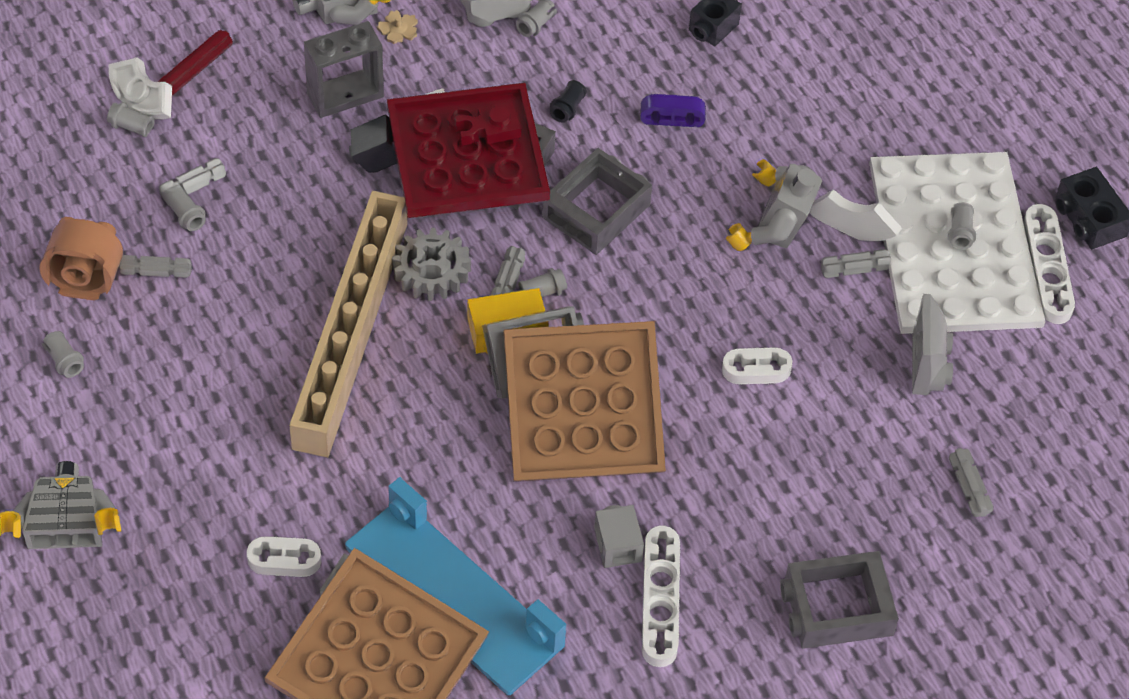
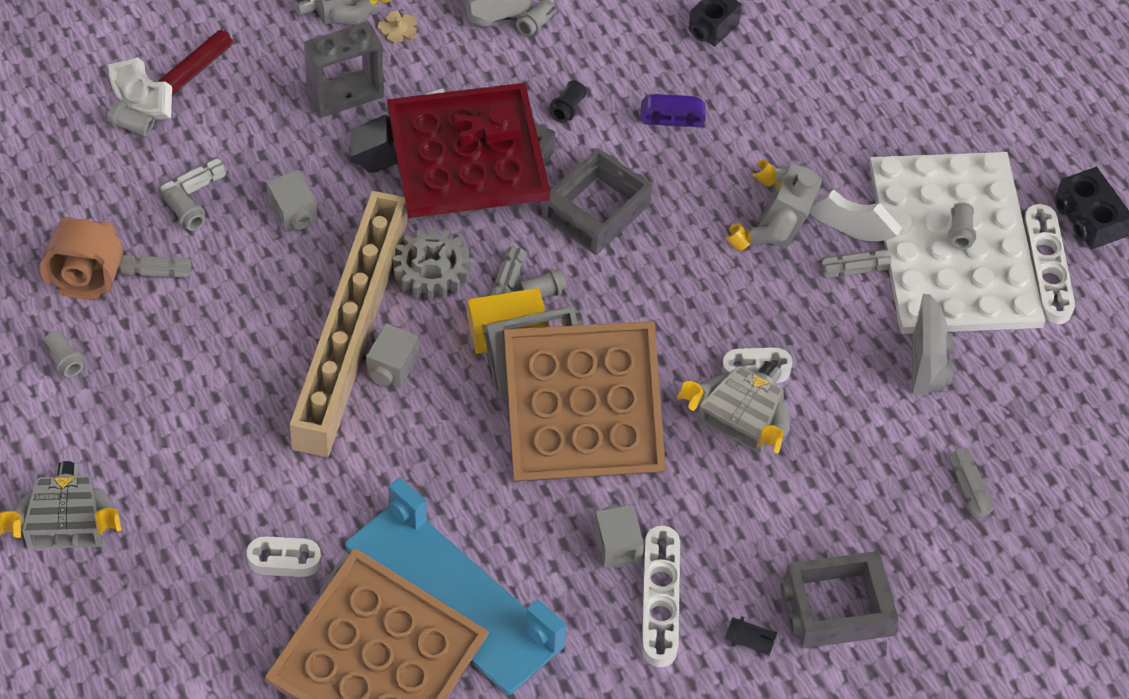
none -> light grey brick [266,170,318,232]
none -> light grey brick [366,323,420,388]
none -> torso [676,361,790,454]
none -> black pin [725,616,777,656]

